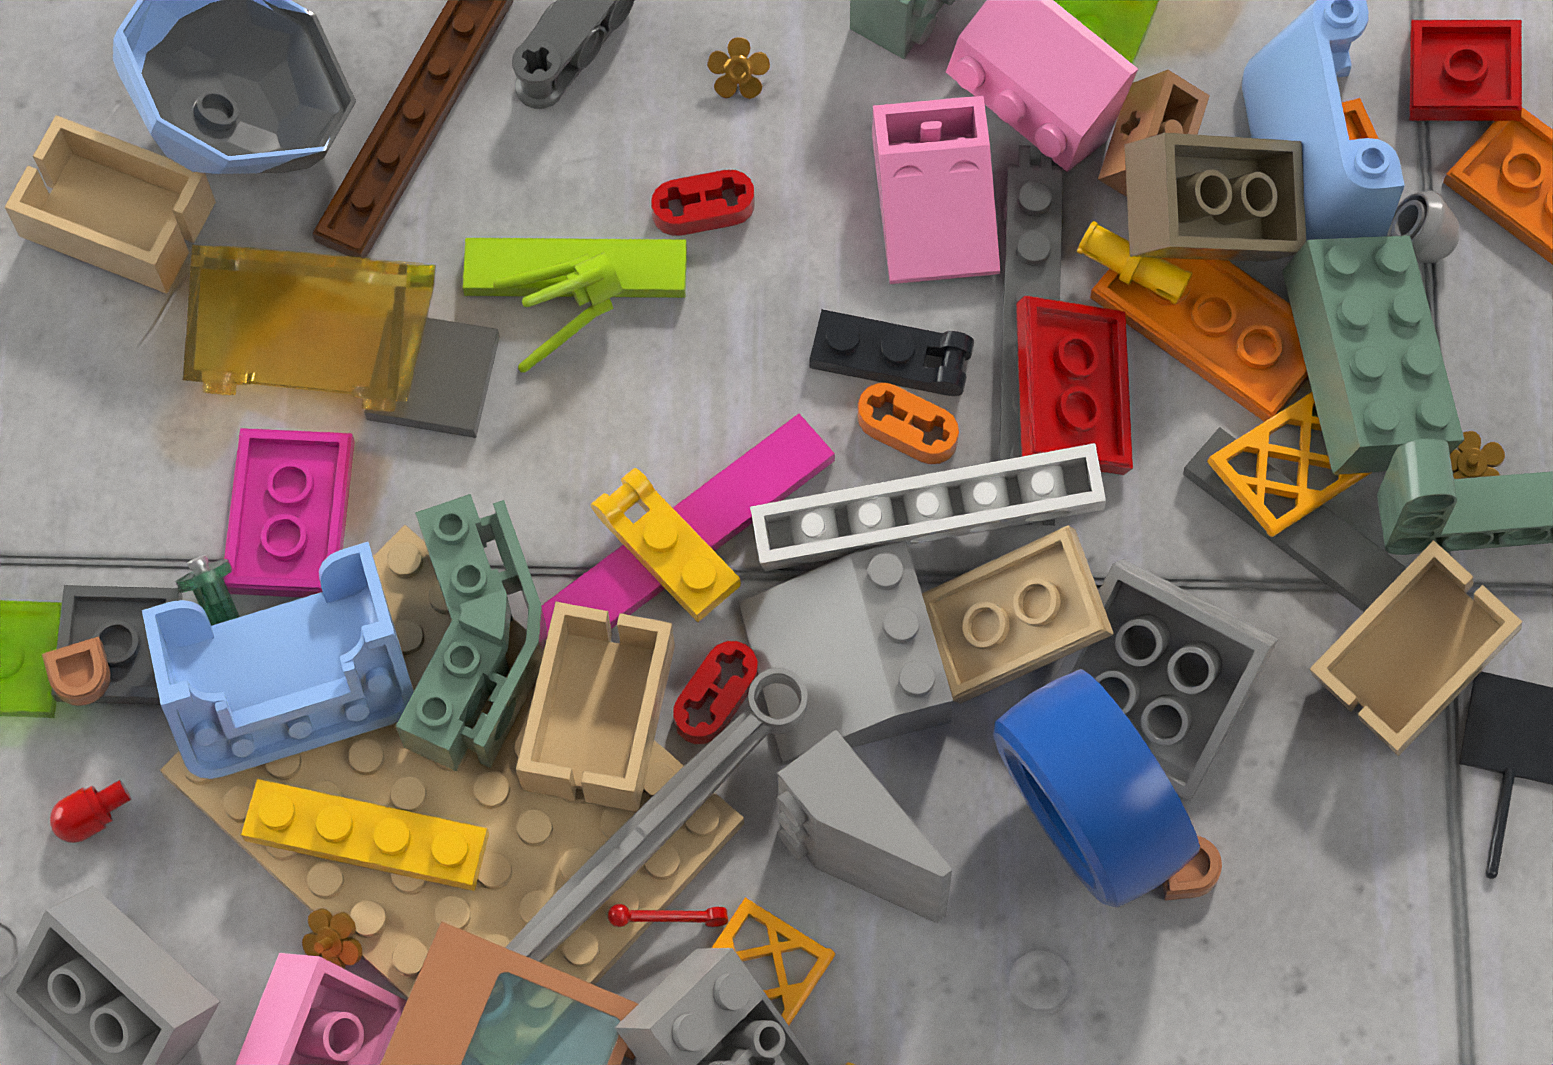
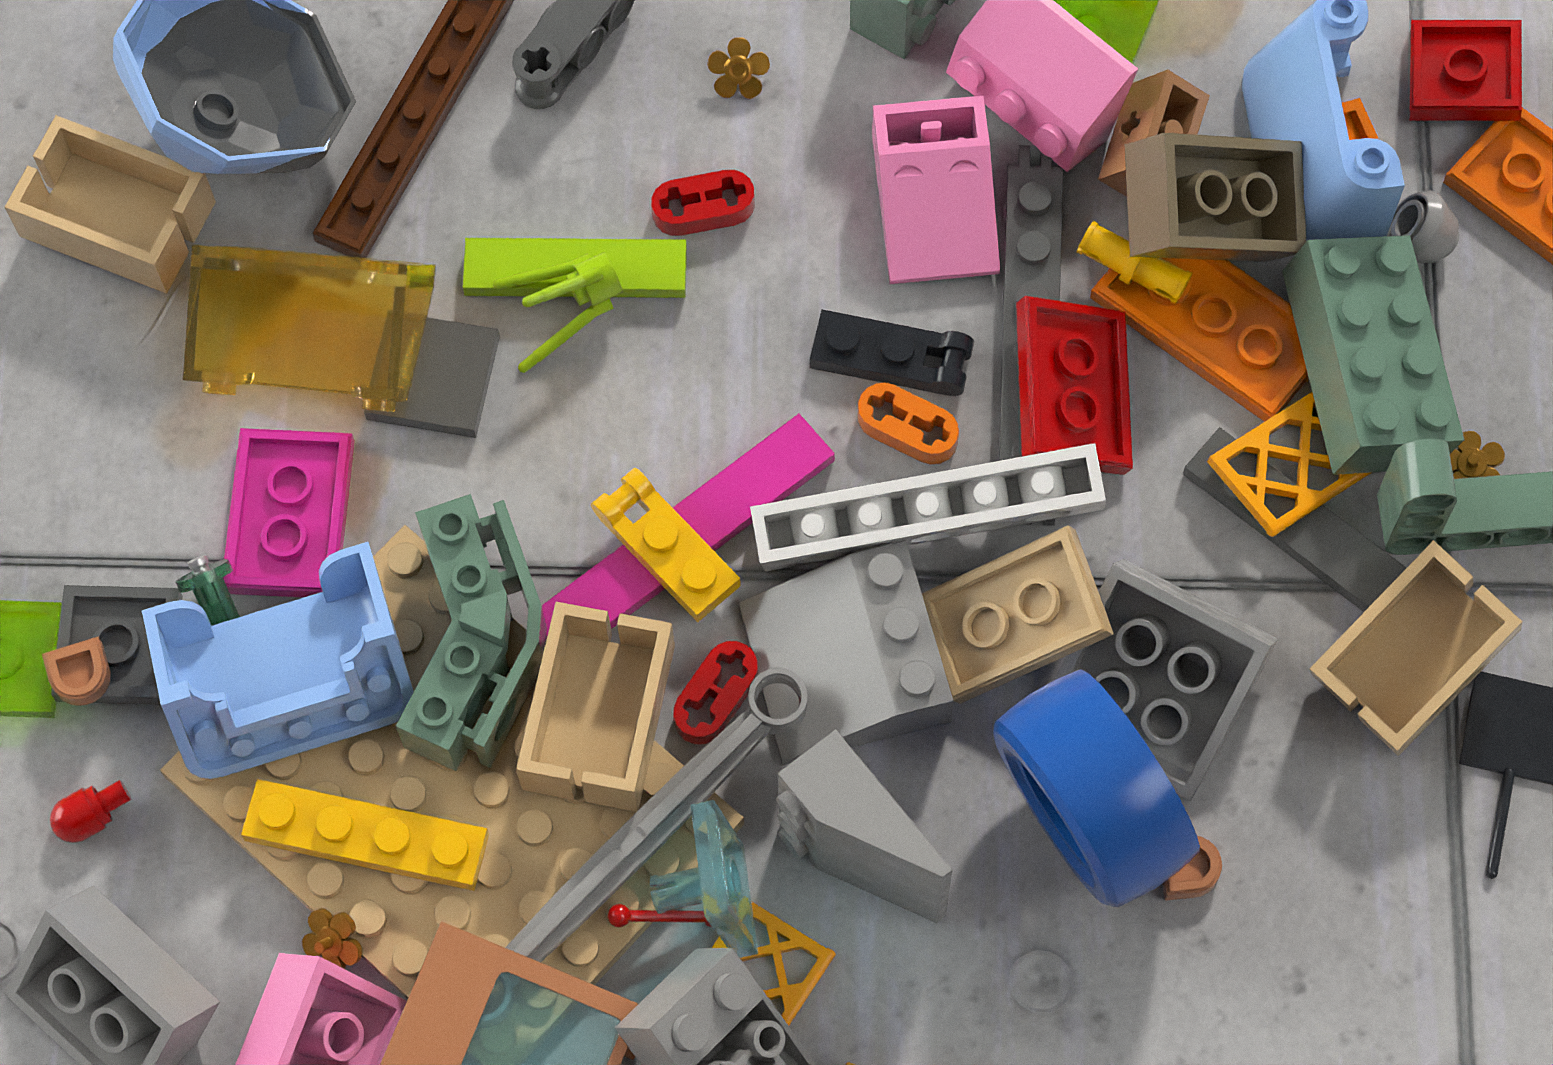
none -> clear light blue tile [650,800,758,958]

